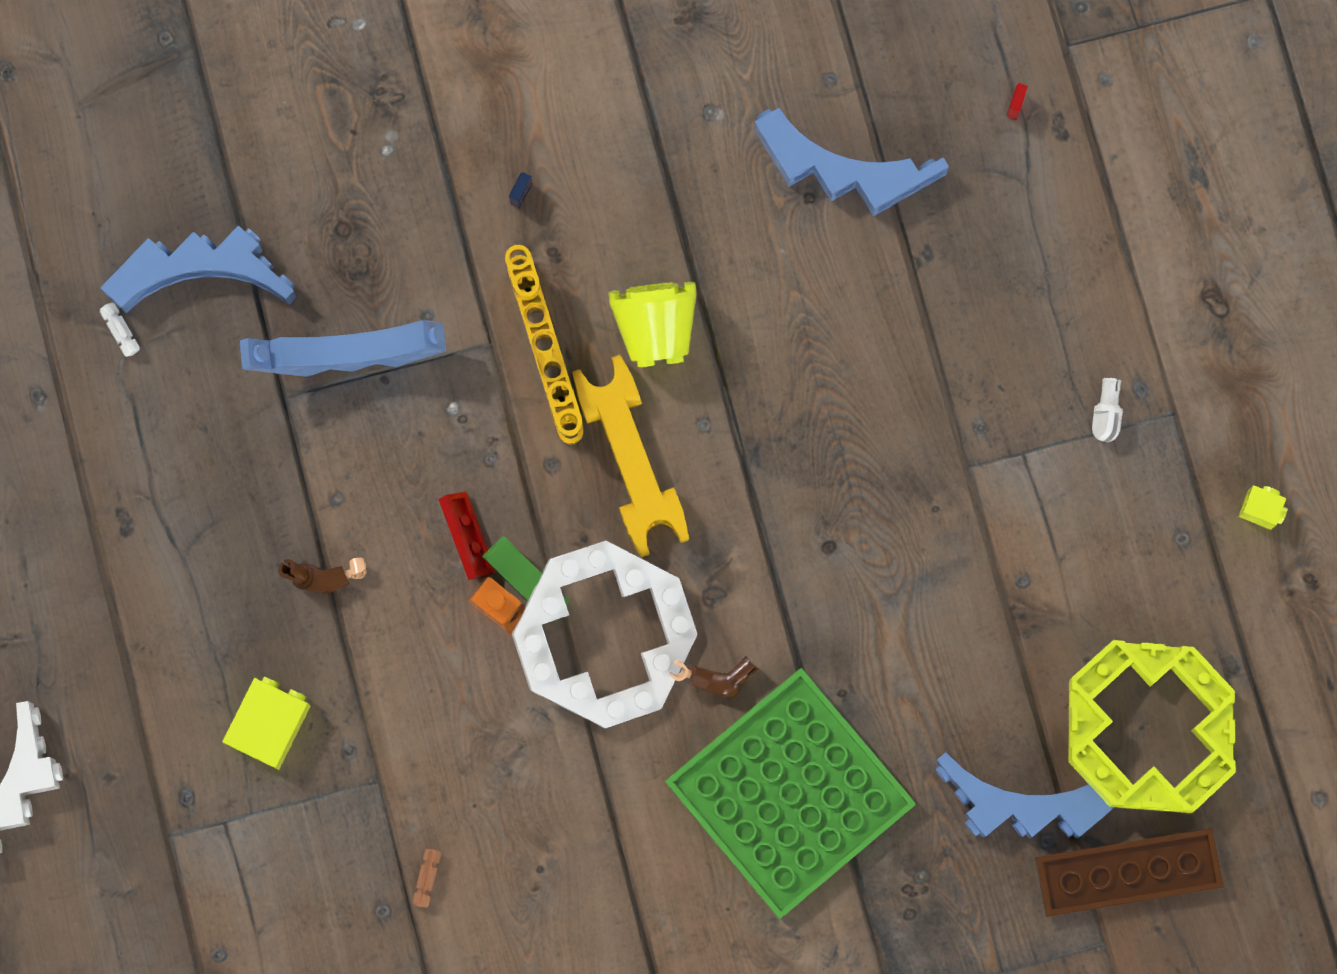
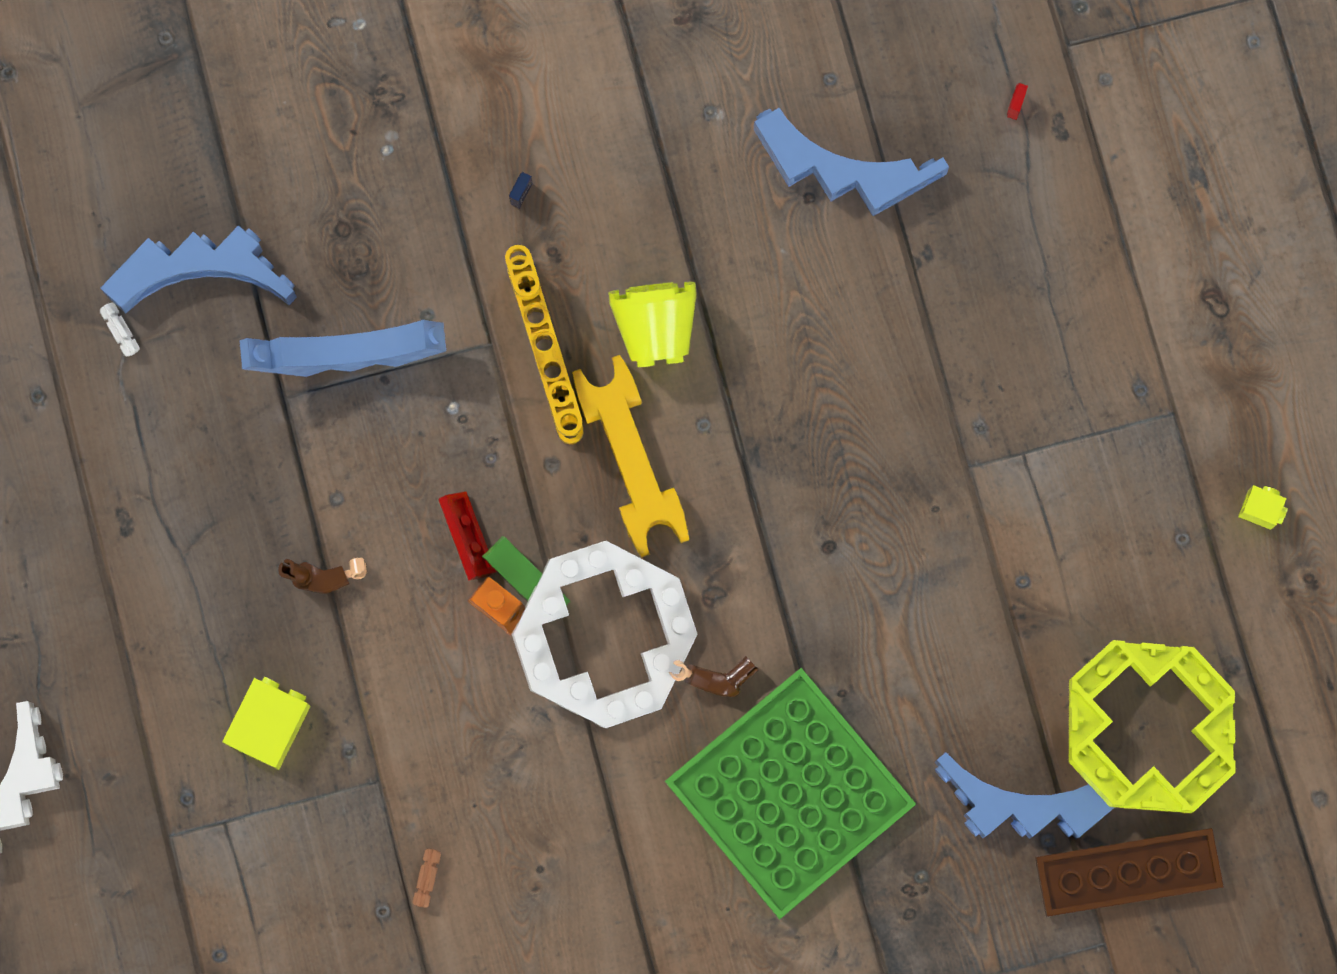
white arm [1092,378,1123,442] -> none

